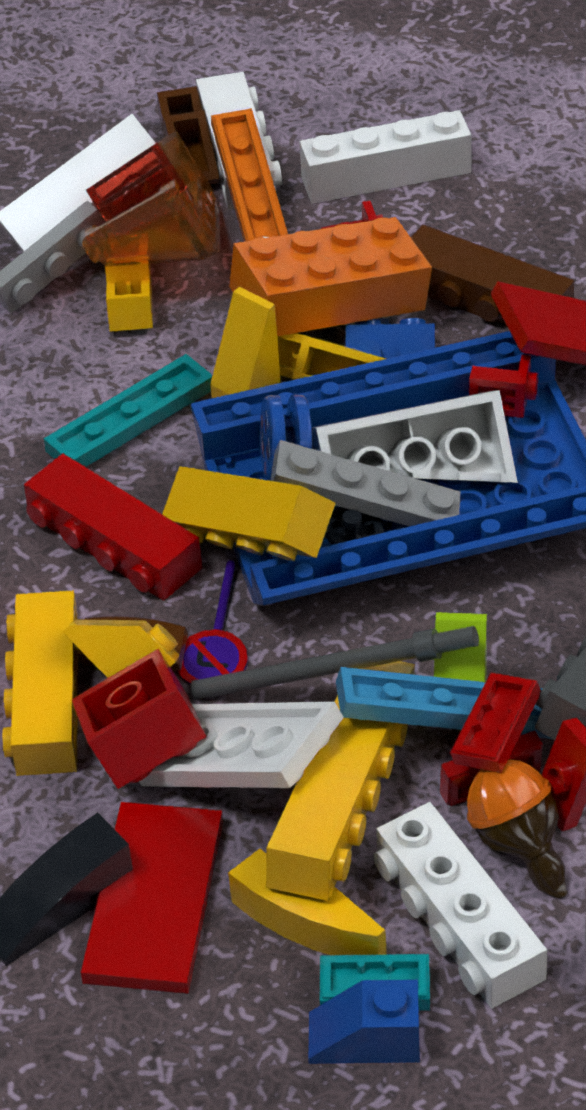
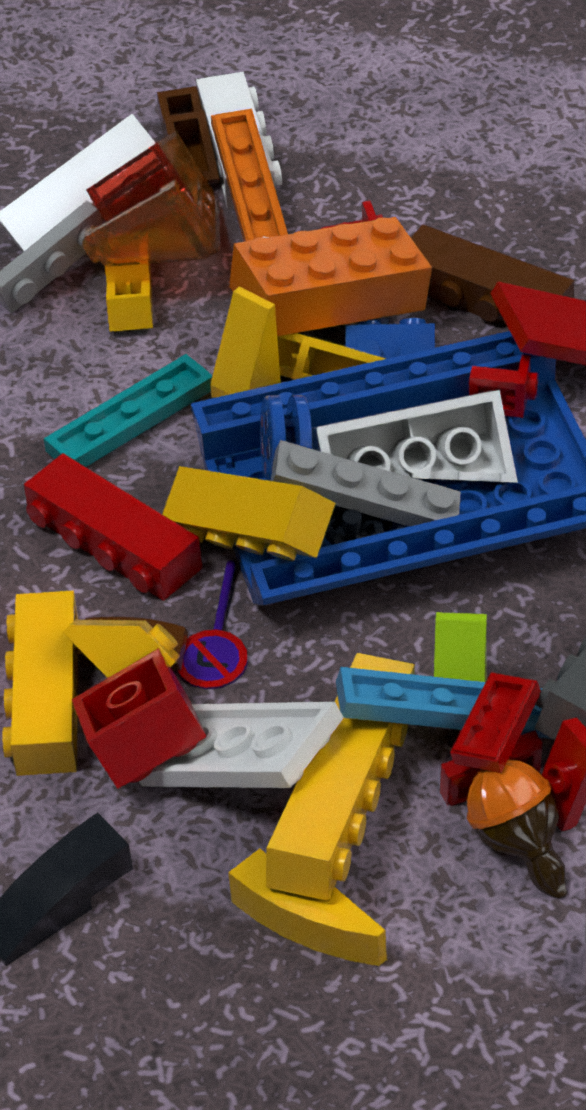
red tile [81,802,224,994] -> none
dark grey bar [191,626,479,700] -> none
white brick [299,110,471,204] -> none
blue slope [308,979,420,1064] -> none
teal plate [320,954,430,1011] -> none
white brick [373,802,547,1009] -> none

